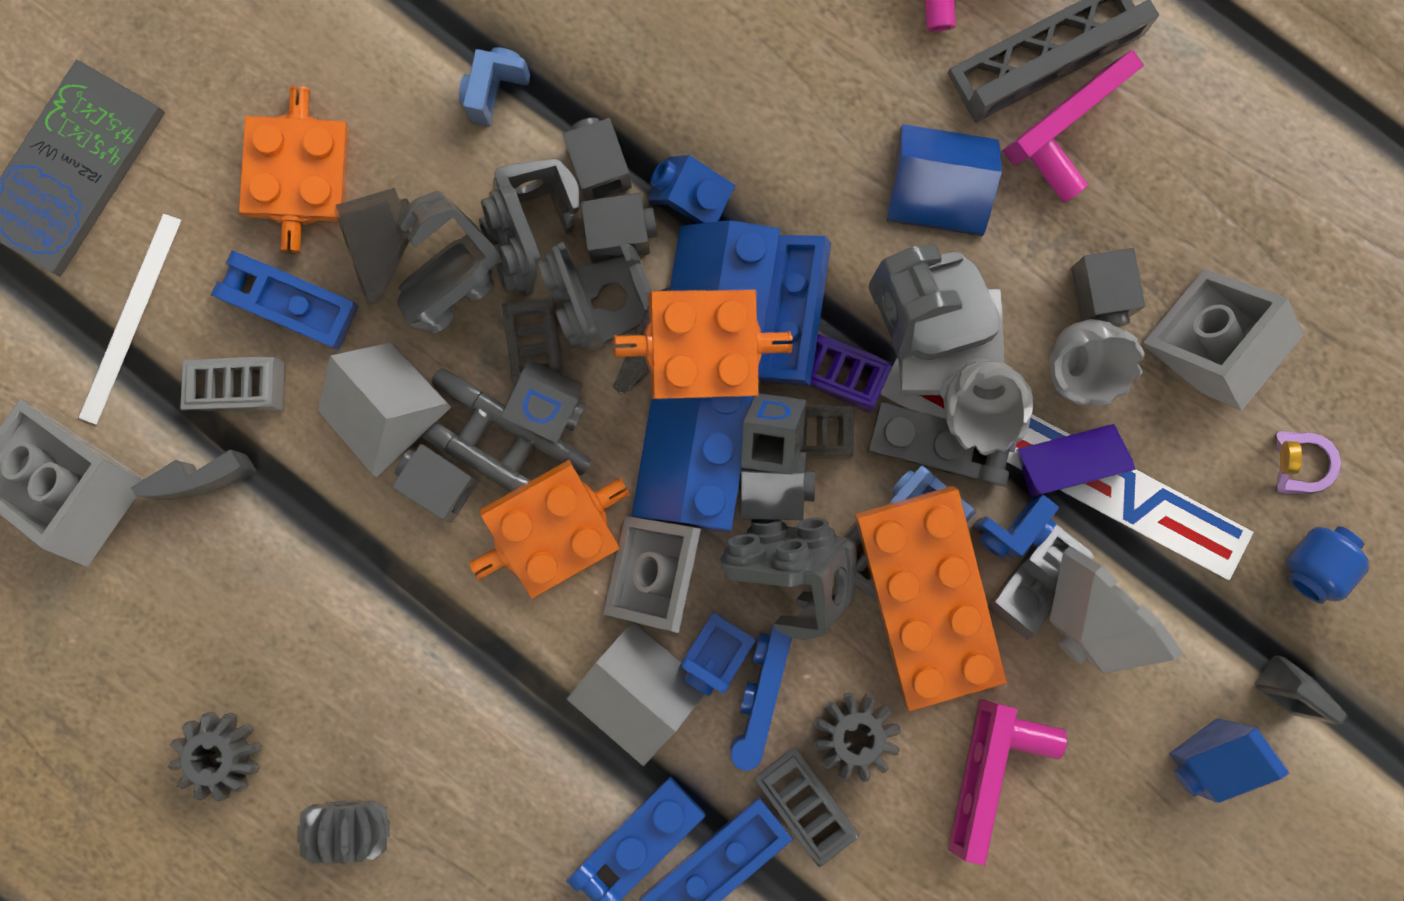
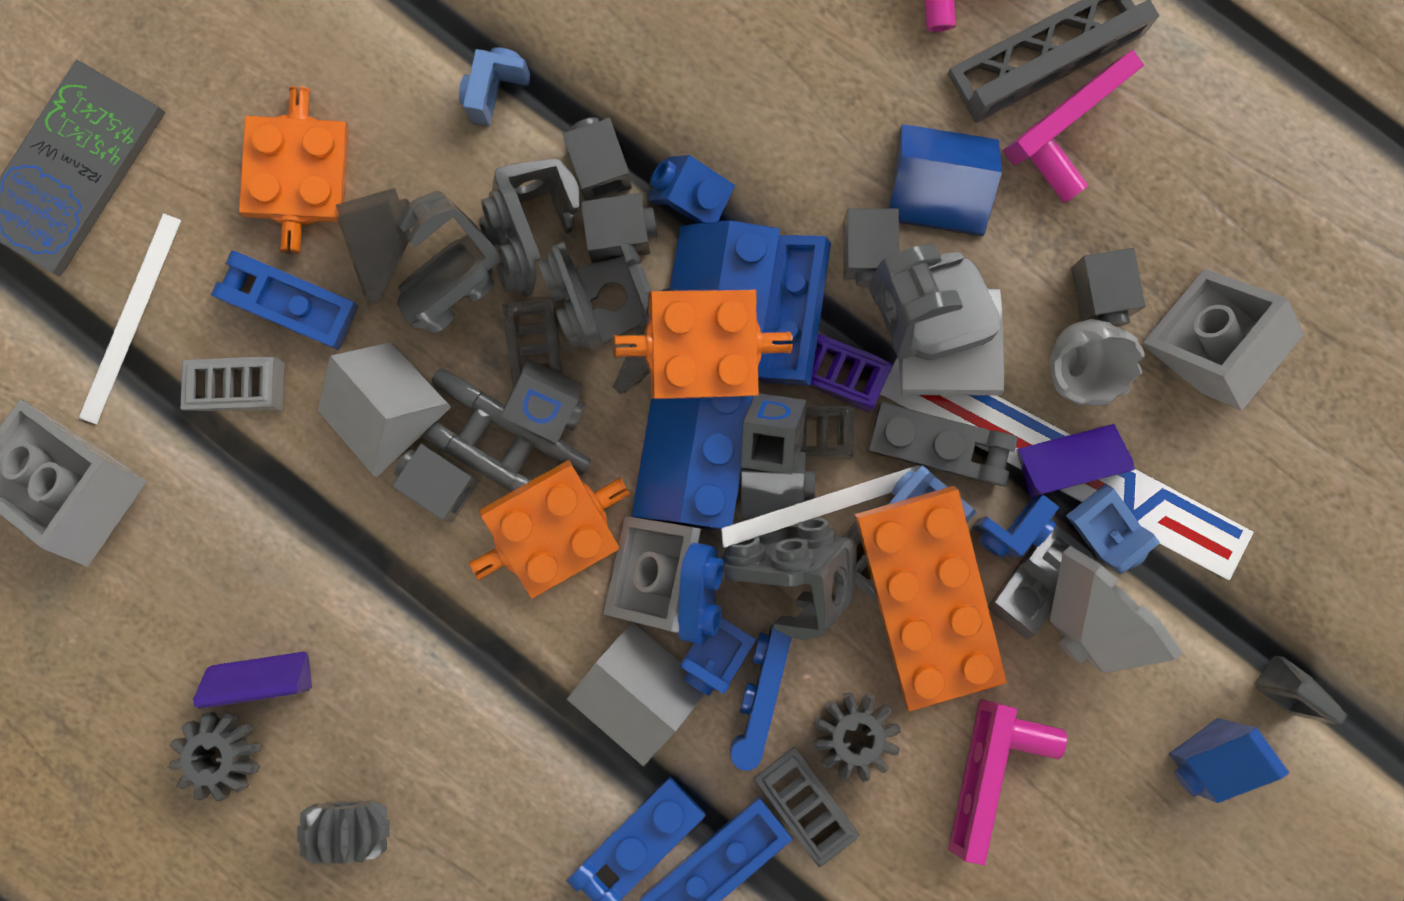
dark grey slope [131,450,256,500] -> none
light grey hair [939,358,1033,455] -> none
lavender piece [1276,431,1341,494] -> none
blue head [1286,526,1369,604] -> none
none -> dark purple slope [193,652,312,709]
none -> blue plate [678,543,724,645]
none -> white sticker [722,465,920,547]
none -> dark grey brick [843,208,899,287]
none -> medium blue bracket [1066,484,1159,574]

